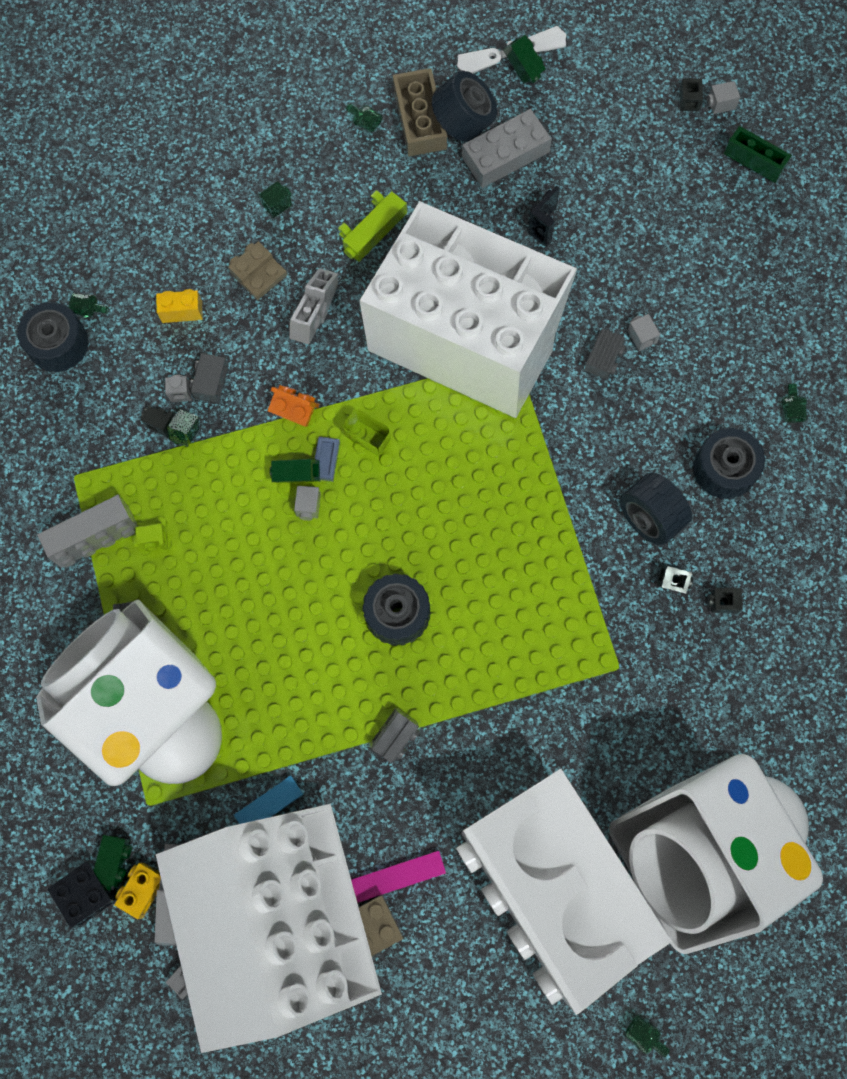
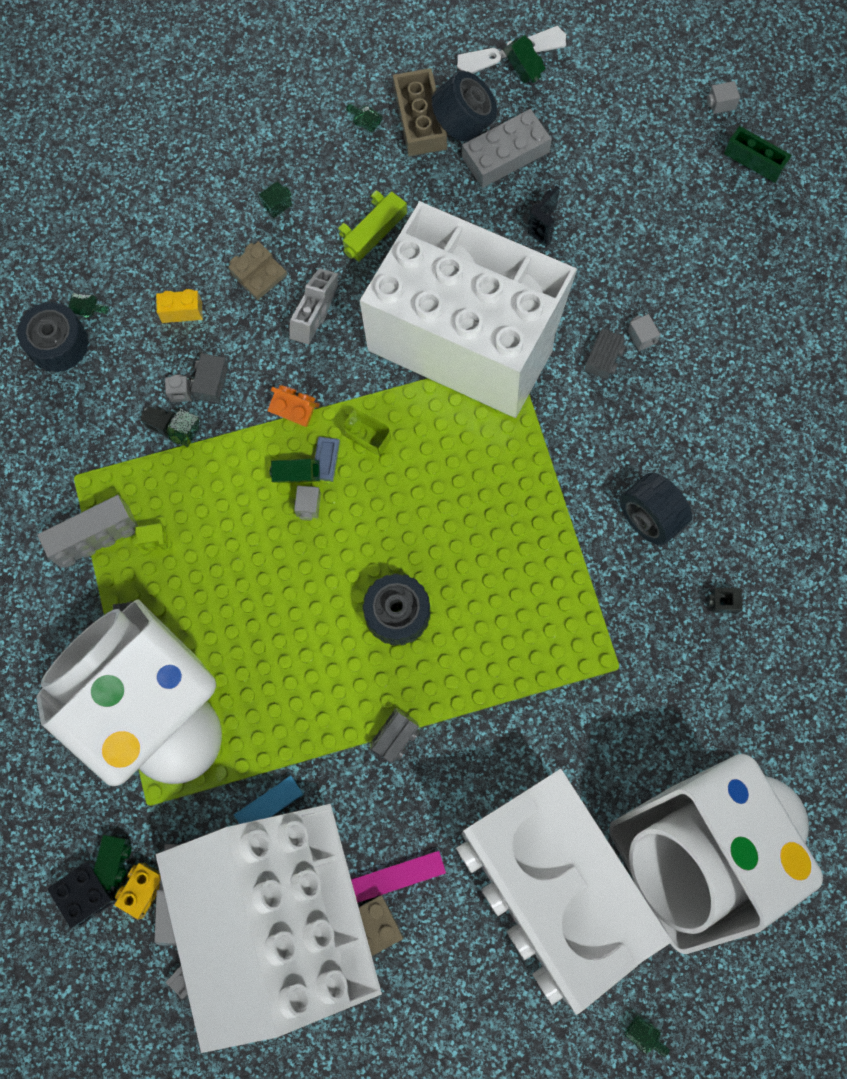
brick [656,564,693,594] -> none
pearl dark grey brick [679,78,703,111] -> none
black wheel [693,428,765,499] -> none
clear green piece [781,383,807,423] -> none

